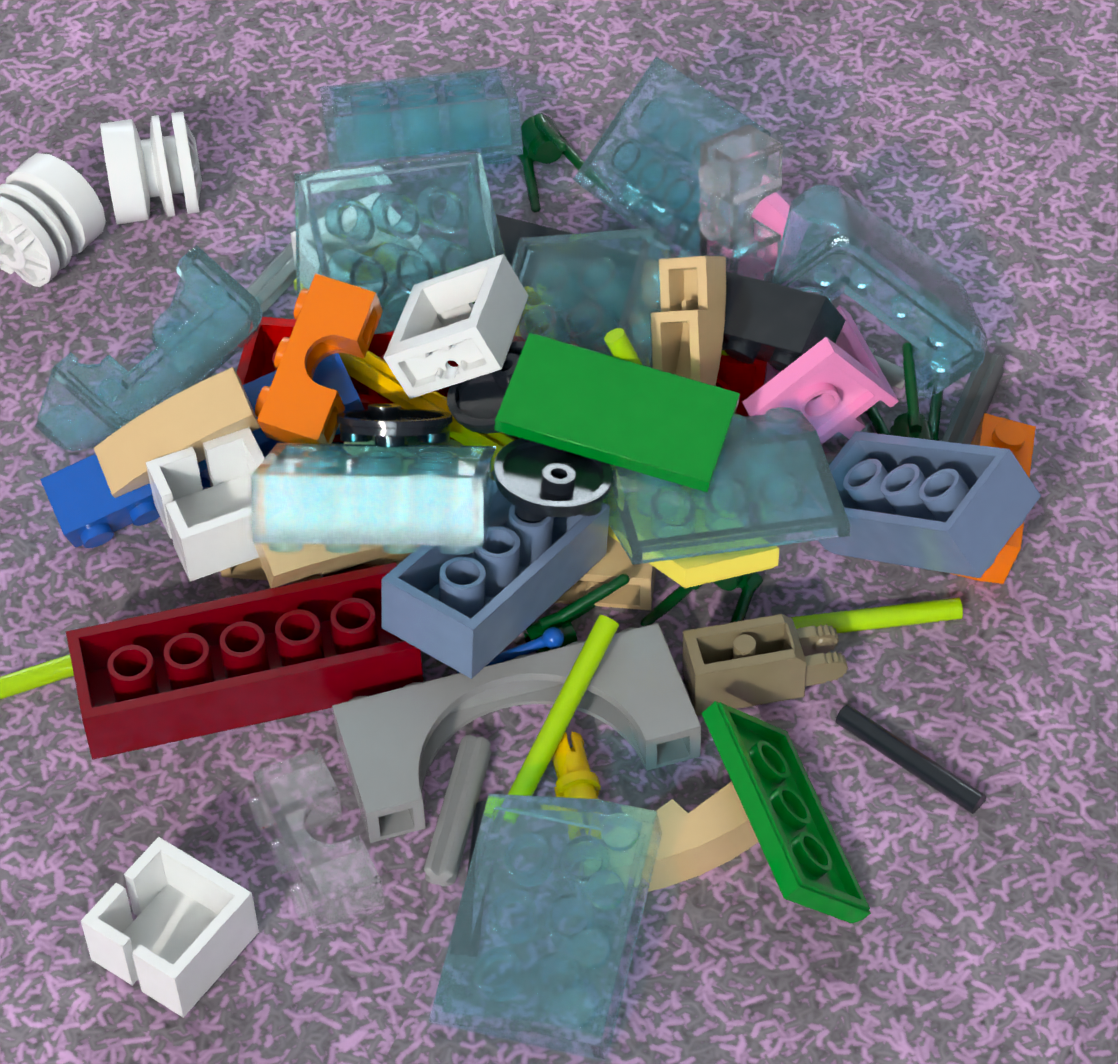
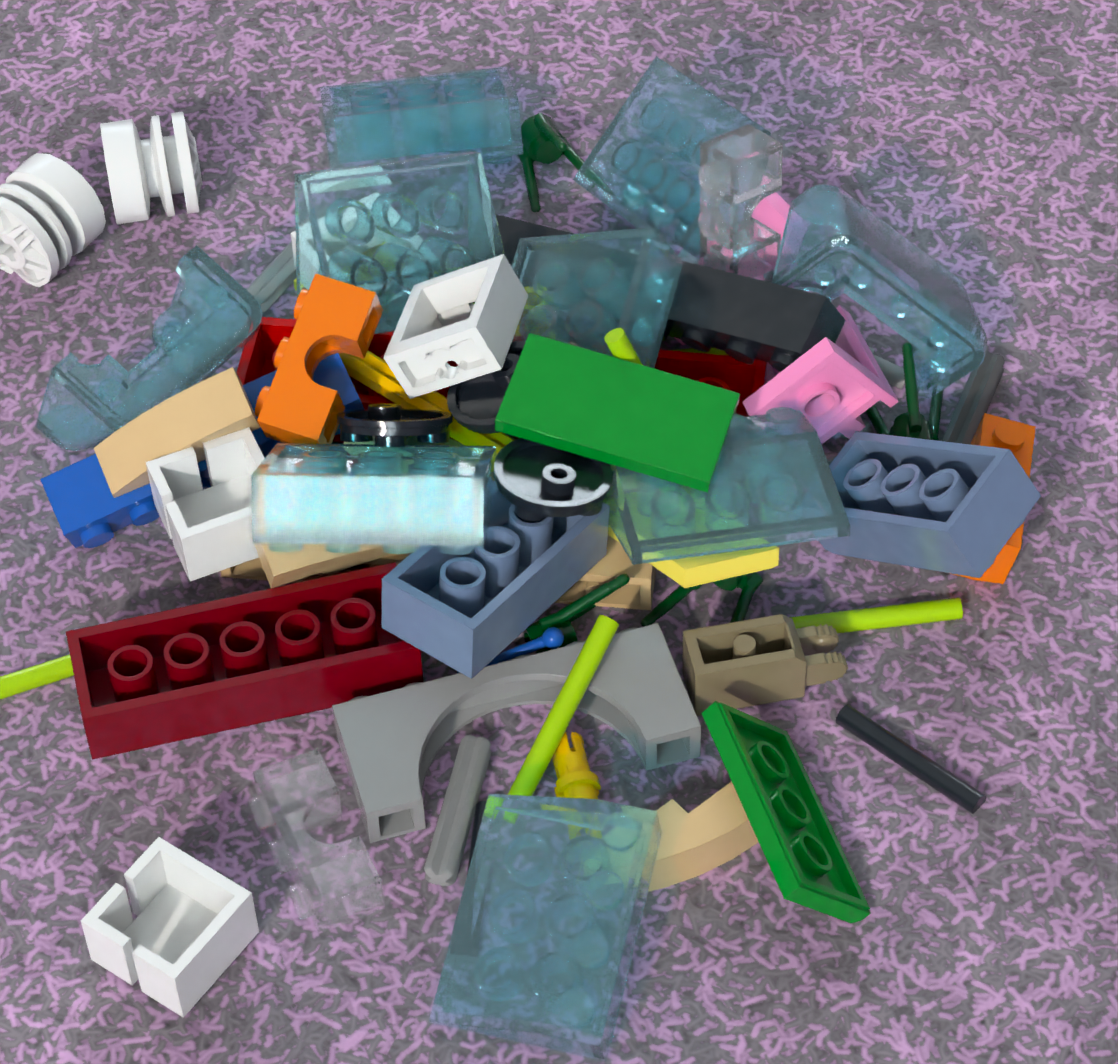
tan slope [650,256,726,386] -> none

